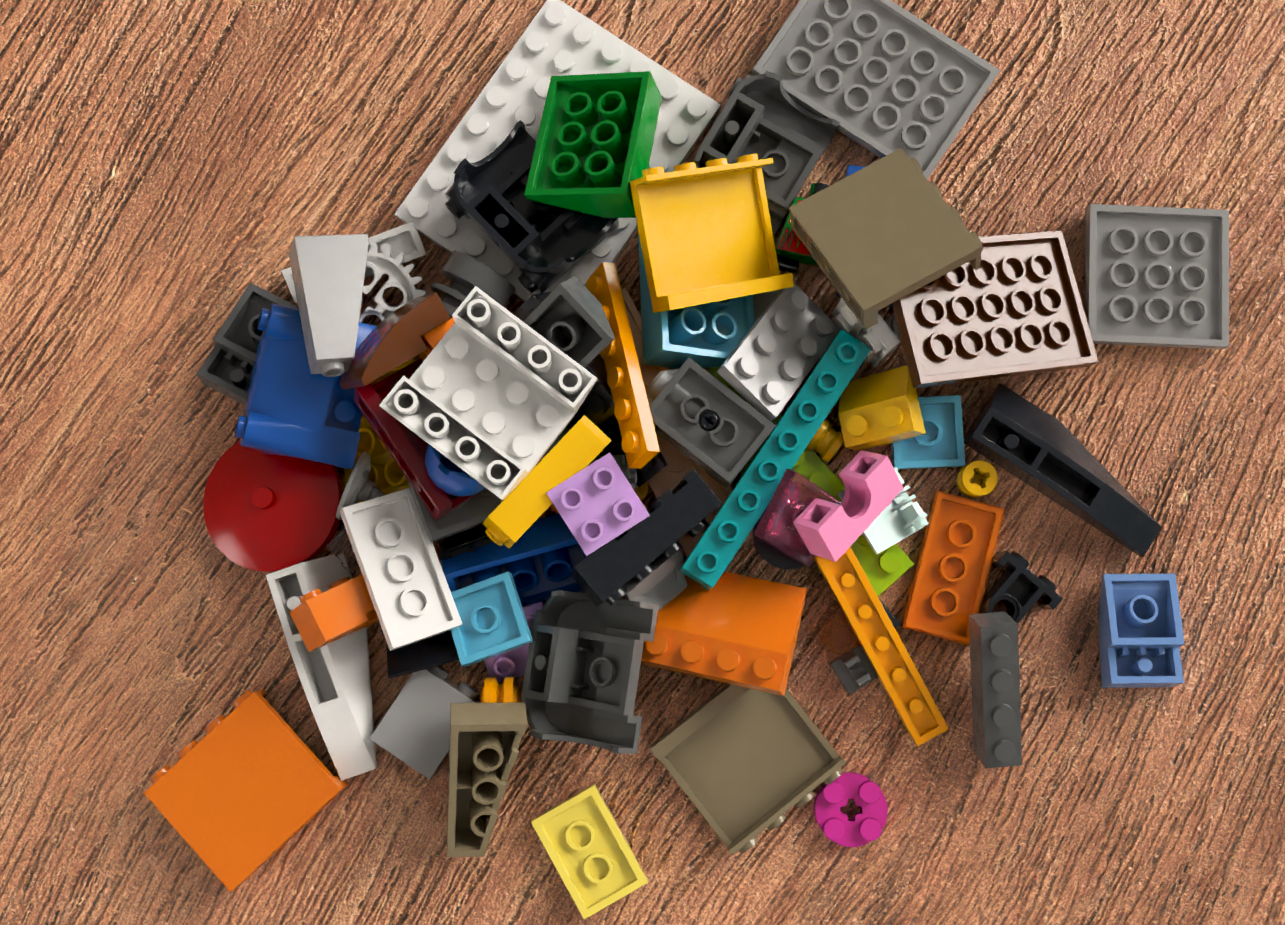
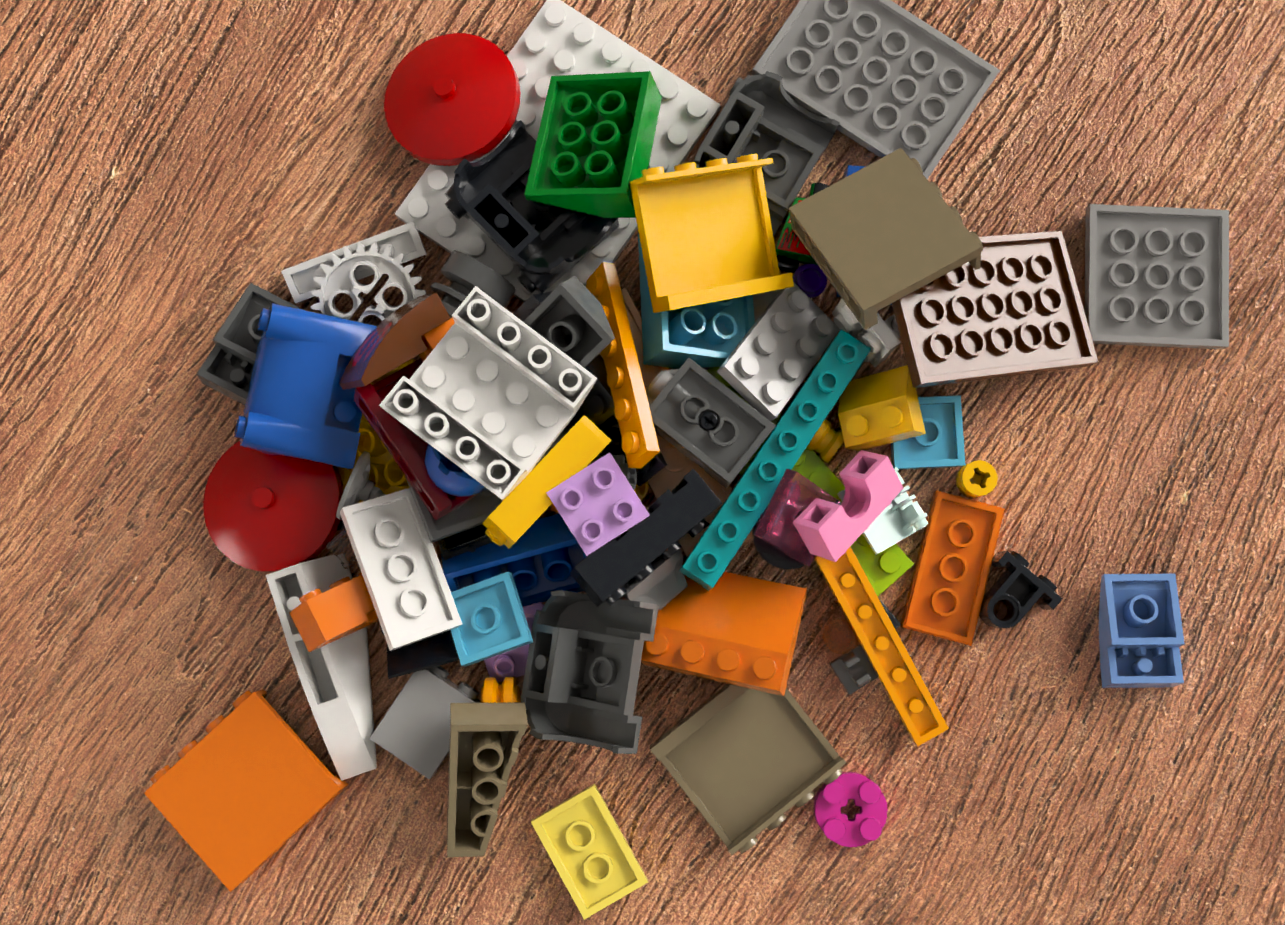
slope [289,234,369,377] -> none
black wedge [964,383,1162,557] -> none
dark grey brick [969,611,1022,768] -> none
none -> red dish [384,33,521,166]
none -> dark purple plate [793,263,827,299]

